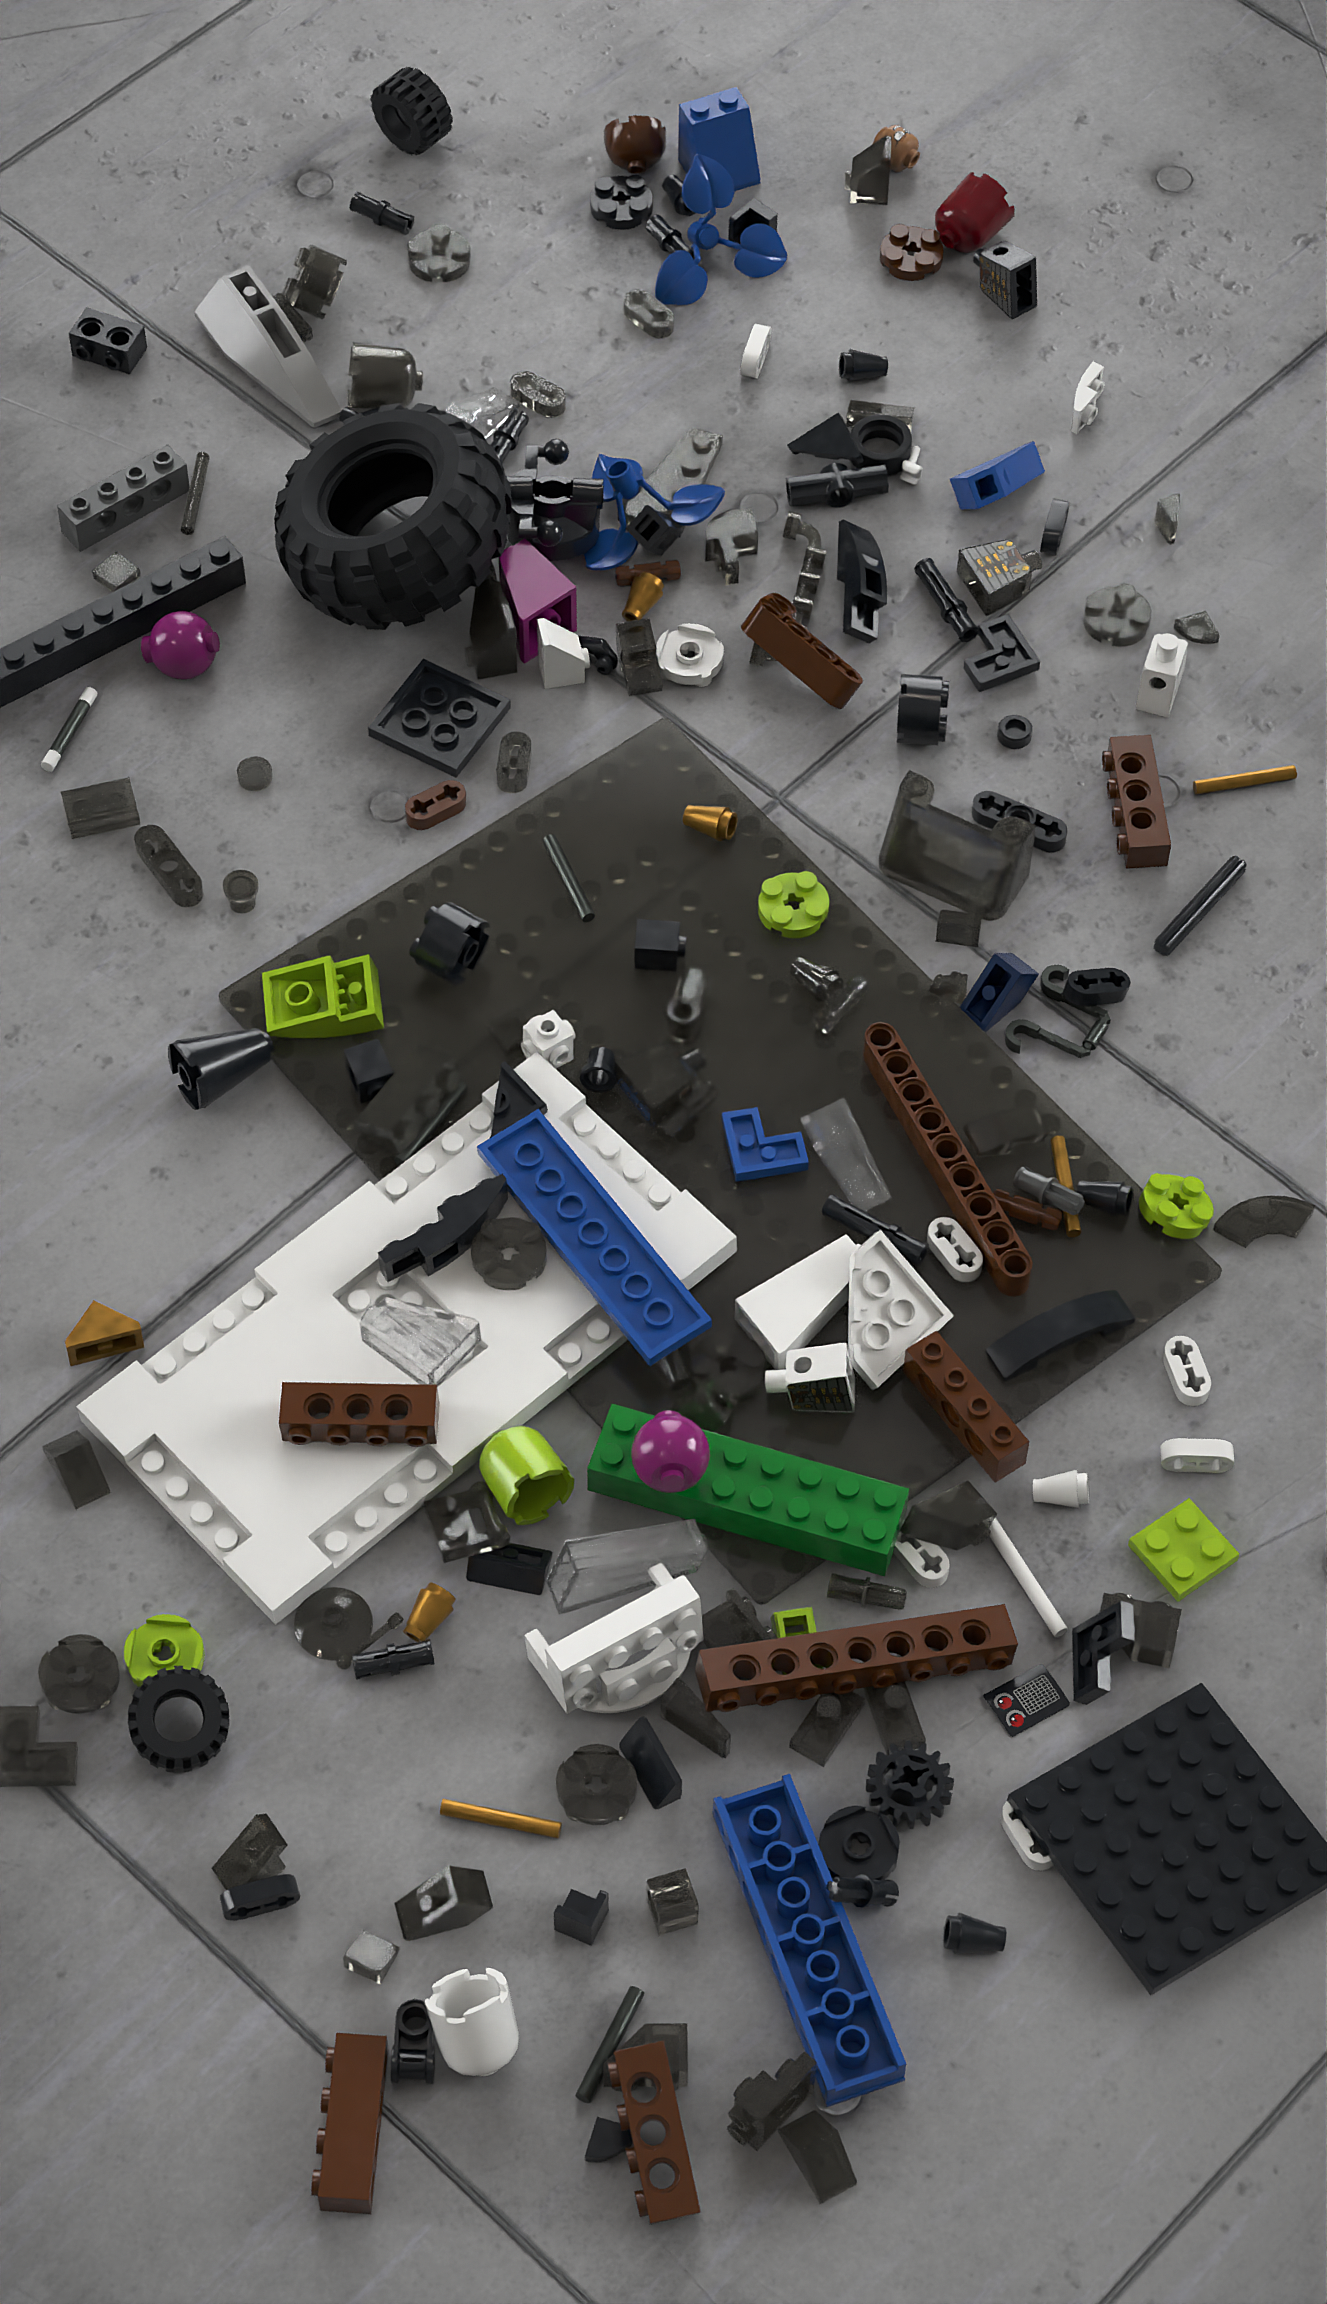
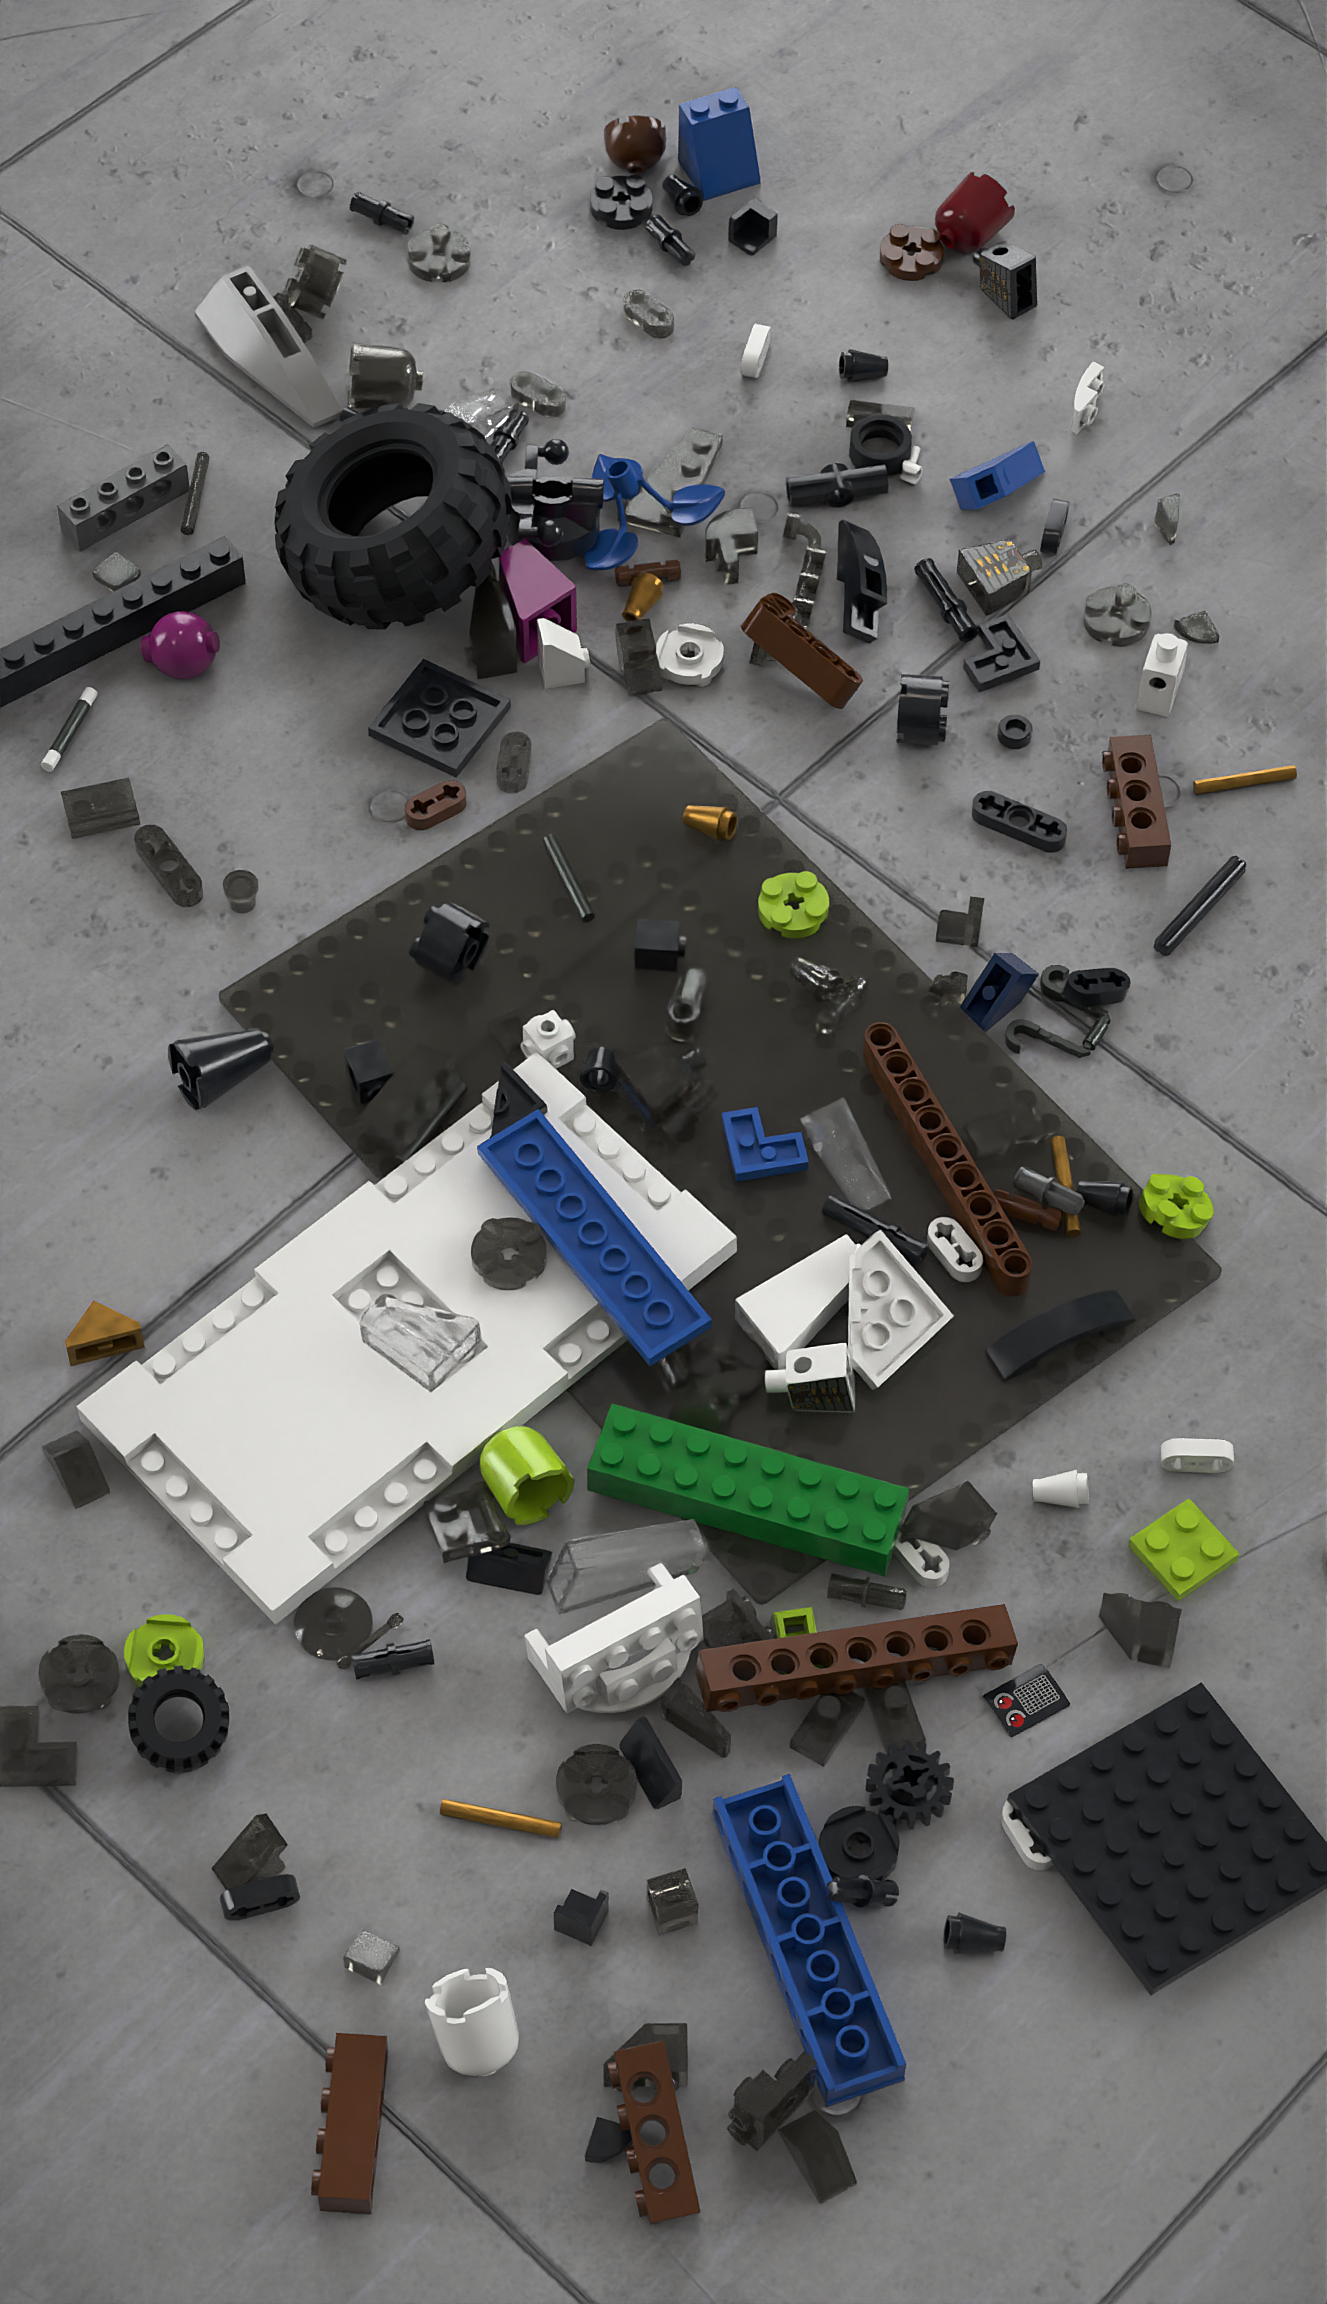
black brick [69,307,147,375] -> none
clear smoke tile [237,756,272,791] -> none
lime slope [262,954,384,1038] -> none
reddish brown brick [279,1382,440,1447] -> none
black tyre [370,67,453,155] -> none
black slope [378,1173,508,1282] -> none
black piece [391,1999,435,2084] -> none
clear smoke slope [394,1866,494,1941] -> none
pearl gold cone [403,1582,456,1642] -> none
pearl dark grey bar [575,1986,645,2103] -> none
black arm [578,635,618,675] -> none
black brick [625,504,683,556] -> none
magenta brick [631,1410,710,1493] -> none
blue plant [655,154,787,305] -> none
black tile [787,413,864,464] -> none
clear smoke slope [844,136,892,205] -> none
medium nougat head [872,125,920,172] -> none
clear smoke windscreen [878,770,1036,921] -> none
reddish brown brick [903,1331,1030,1483] -> none
white bar [974,1504,1068,1638] -> none
black plate [1072,1601,1135,1705] -> none
white beam [1163,1336,1211,1406] -> none
clear smoke tile [1213,1196,1315,1248] -> none

